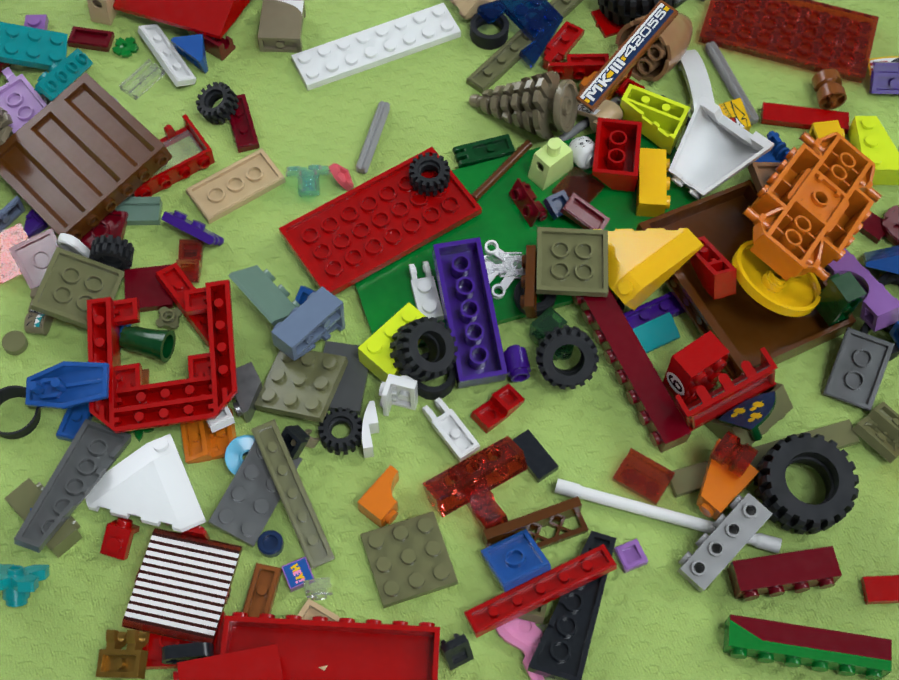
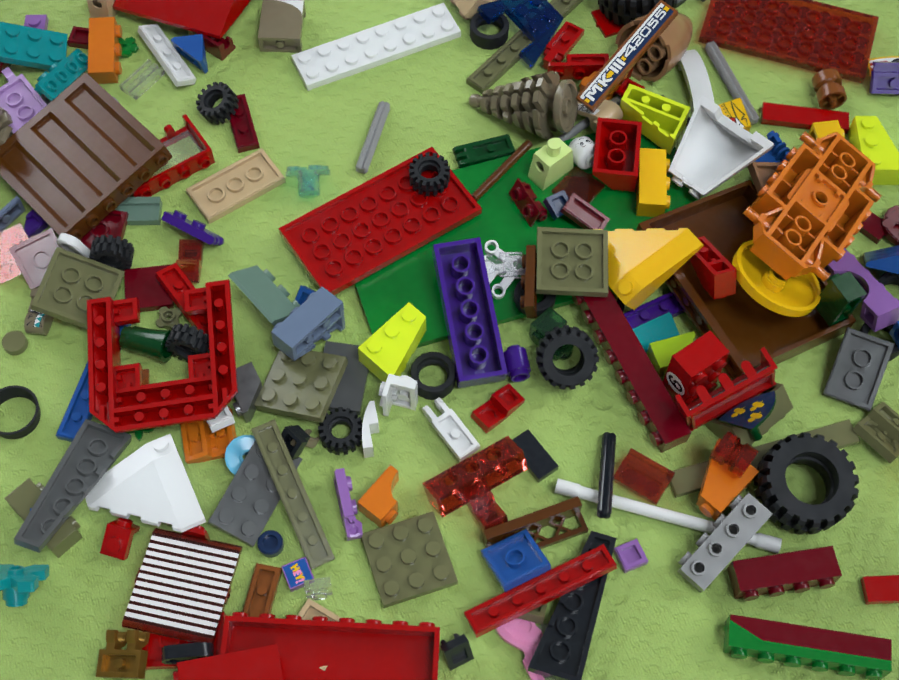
blue piece [25,361,109,409] -> none
coral tile [329,163,354,191] -> none
black tyre [390,317,458,383] -> none
white hinge [409,261,444,321] -> none
none -> orange brick [88,17,122,84]
none -> black tyre [165,323,210,363]
none -> medium lavender hinge [334,468,363,541]
none -> black axle [597,432,616,519]
none -> lime slope [646,331,696,377]

